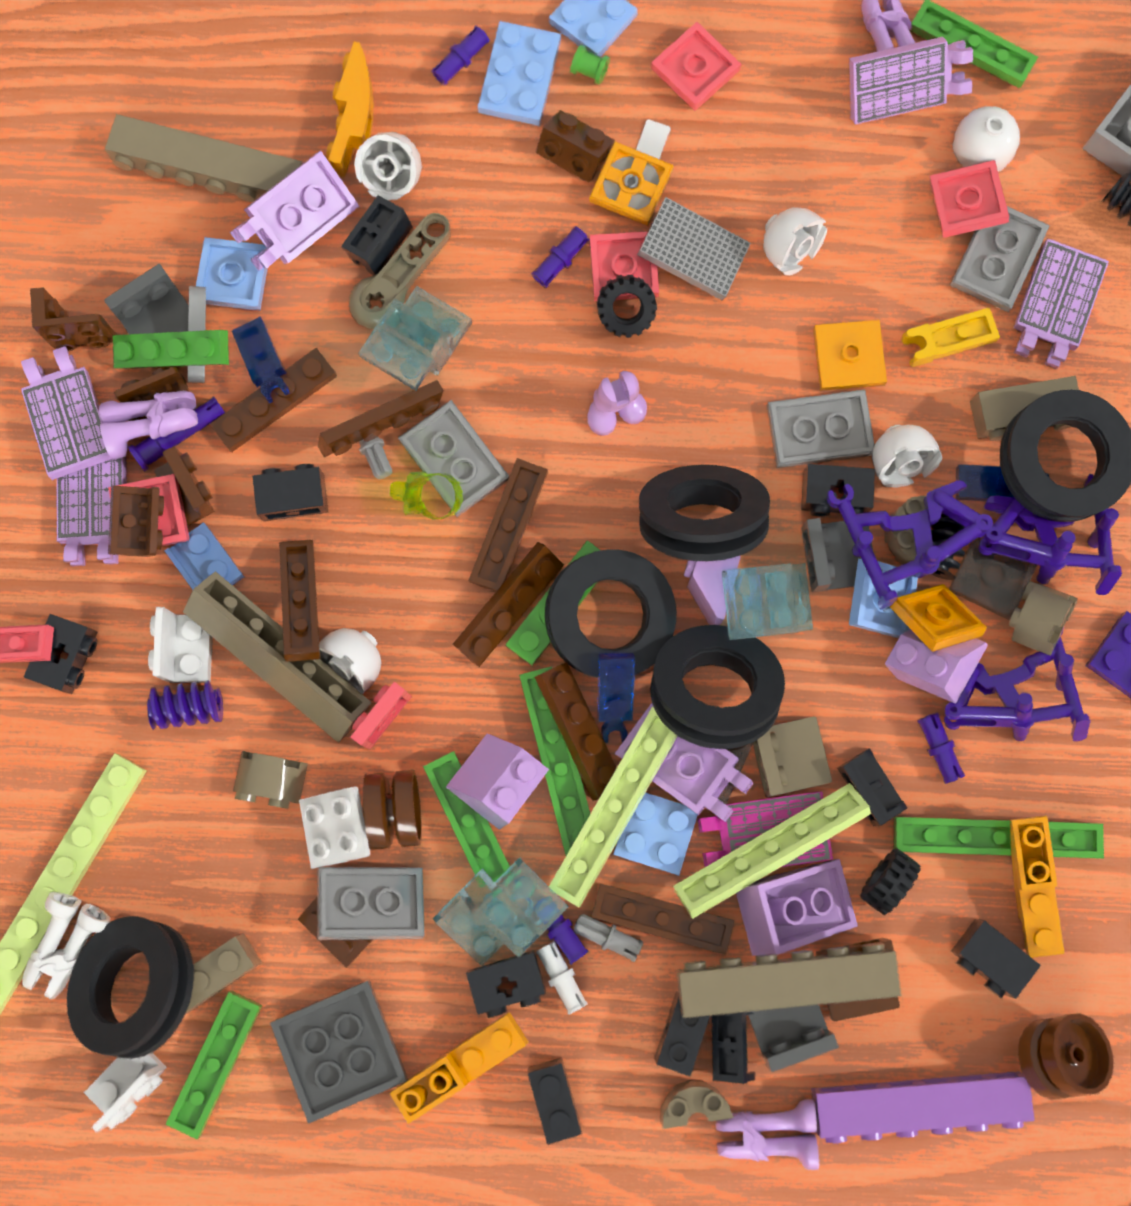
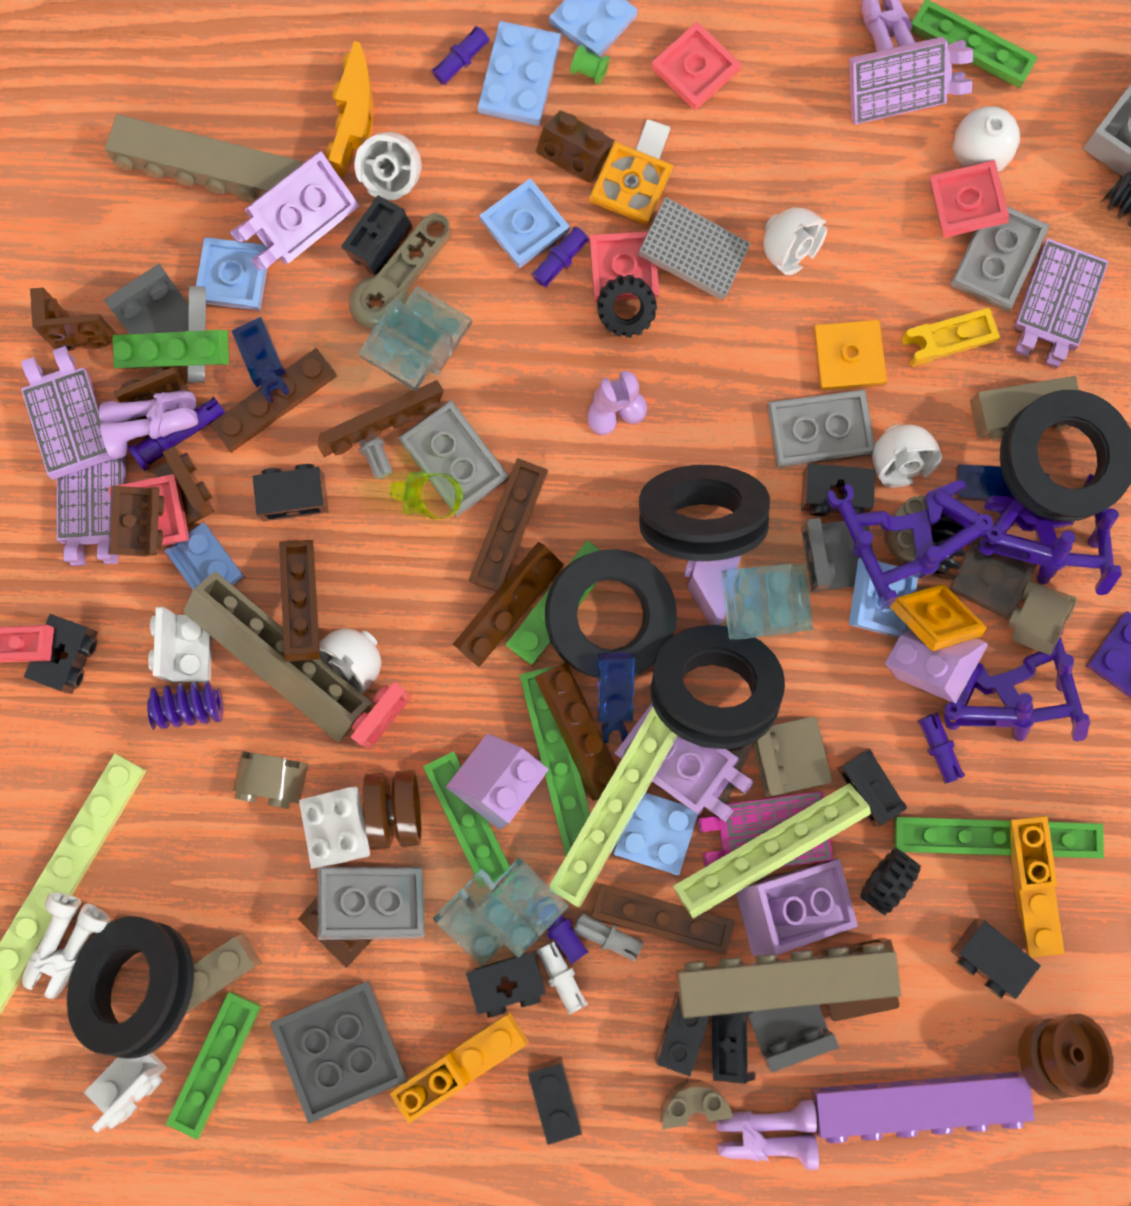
none -> light blue plate [479,178,570,269]

